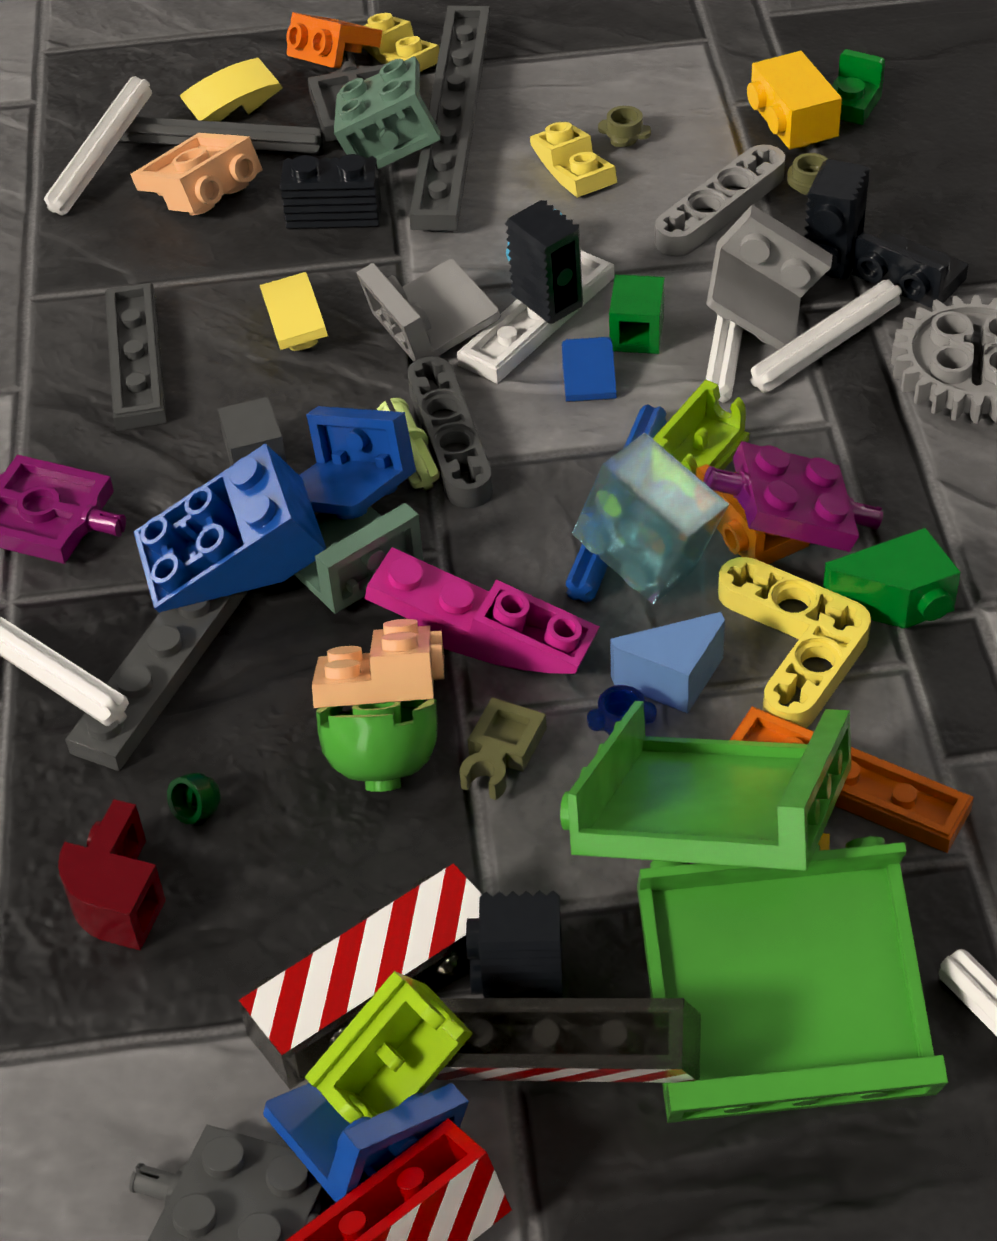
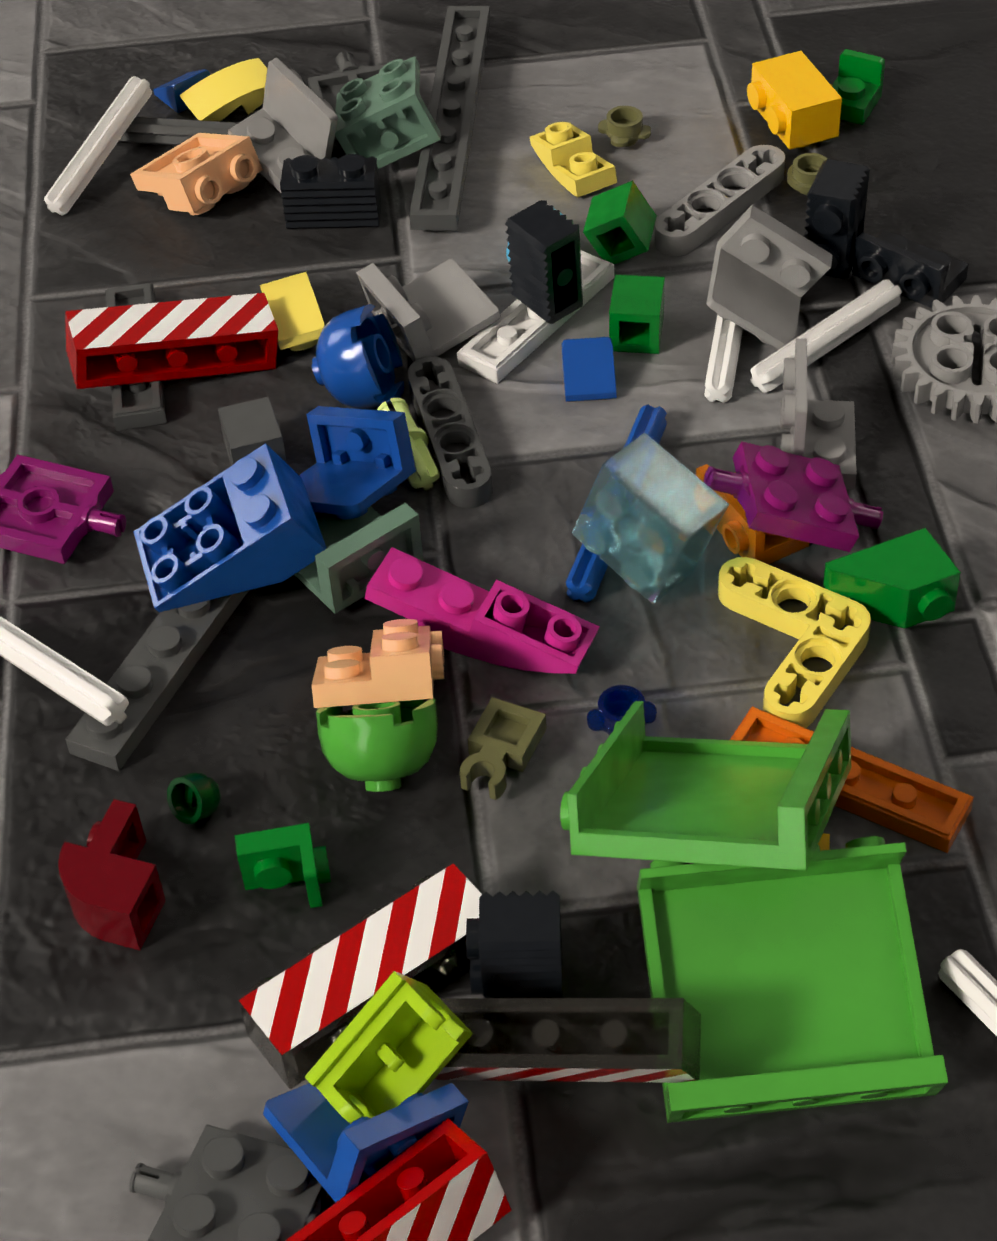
orange bracket [286,12,383,69] -> none
light yellow slope [363,13,440,72] -> none
medium blue slope [610,612,725,713] -> none
lime hinge [650,380,750,502] -> none
none -> brick [65,293,278,389]
none -> blue slope [153,69,210,113]
none -> light grey bracket [228,57,338,193]
none -> green bracket [235,823,331,908]
none -> blue cylinder [312,304,404,409]
none -> green brick [583,180,657,264]
none -> light grey bracket [780,338,857,489]

